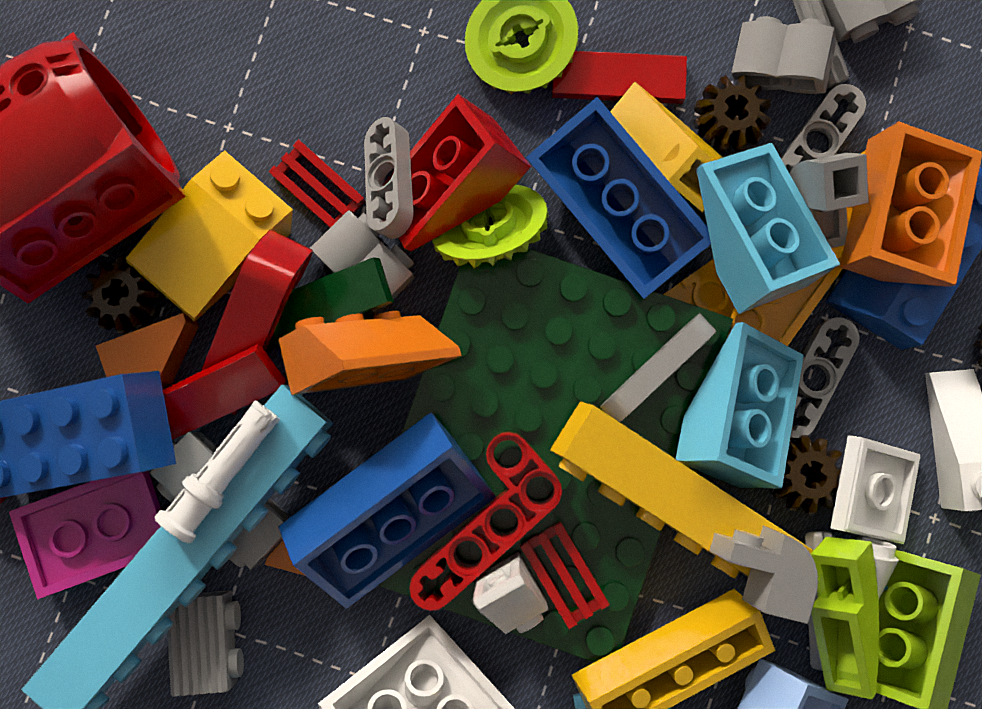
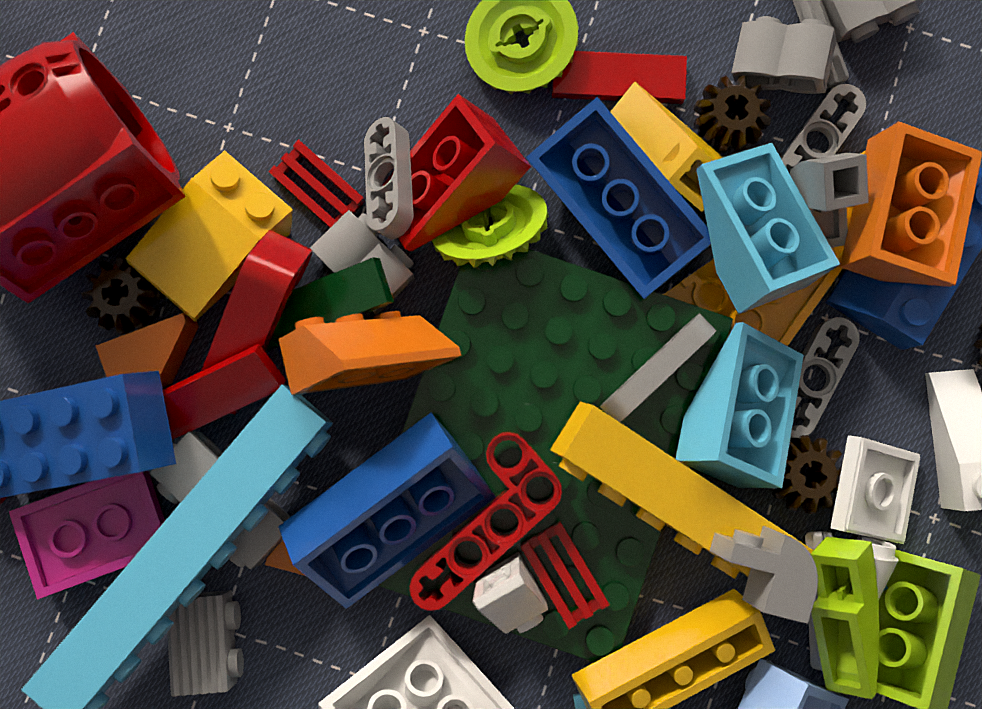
white pin [154,400,280,544] -> none

